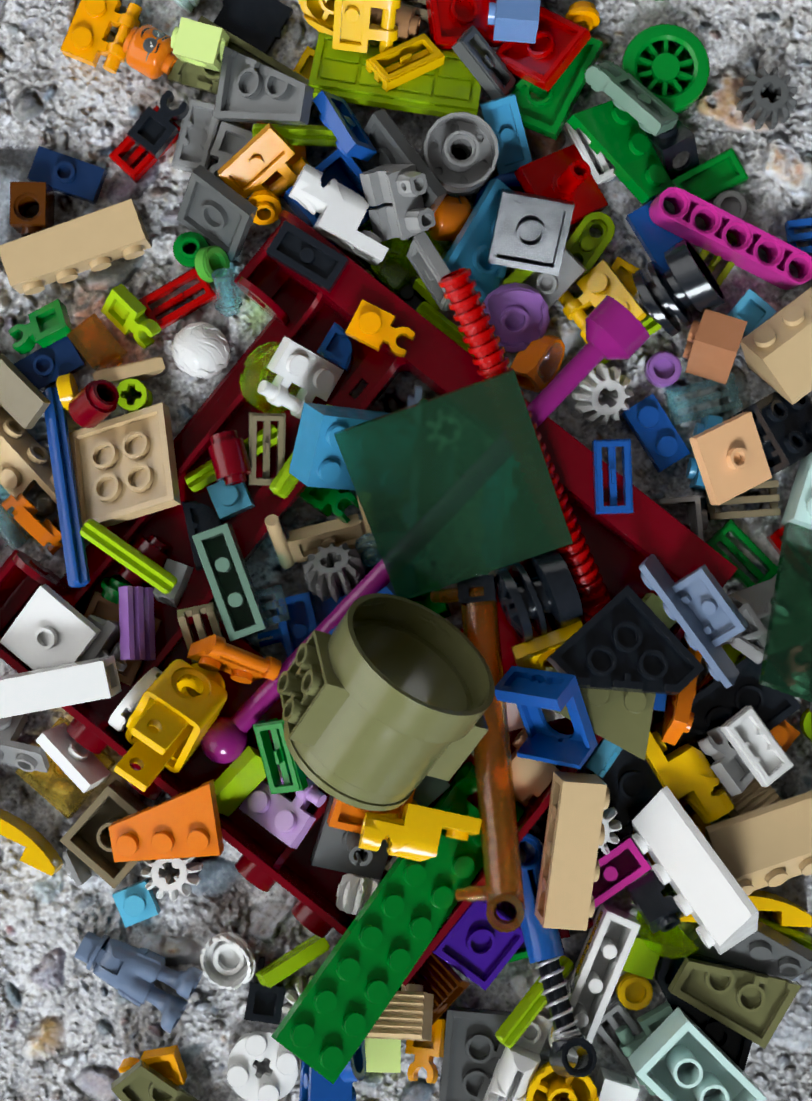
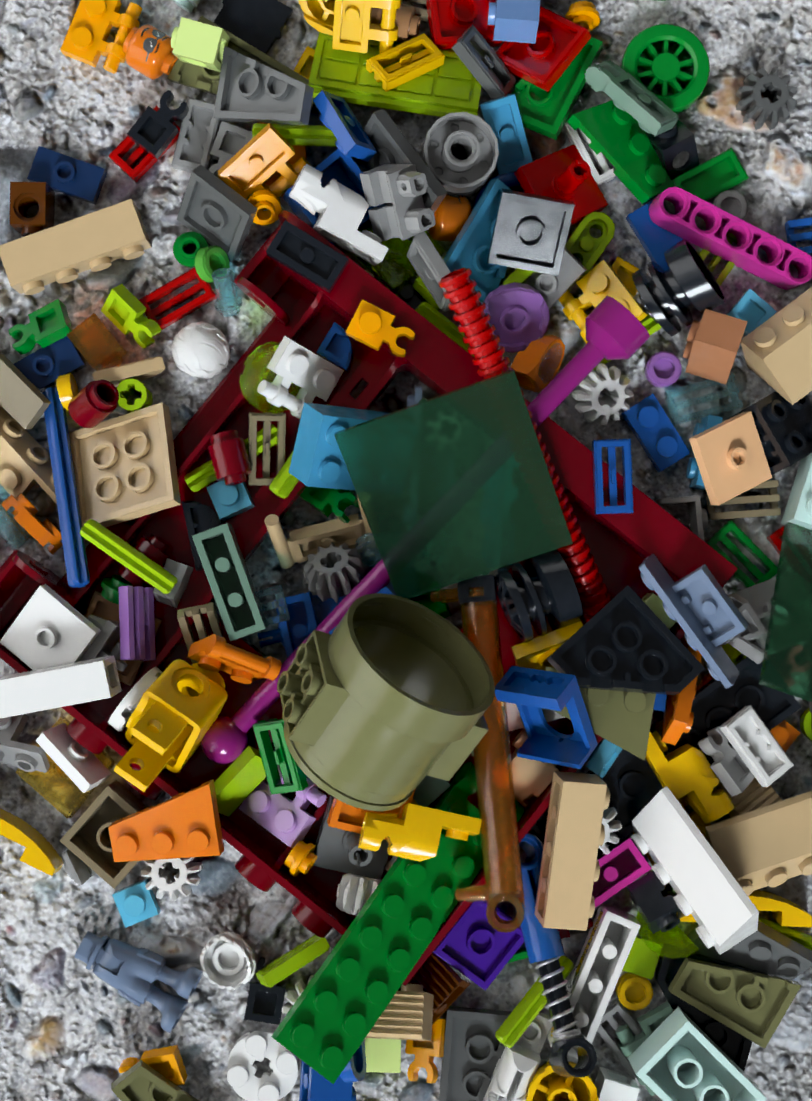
none -> light orange plate [284,840,317,877]

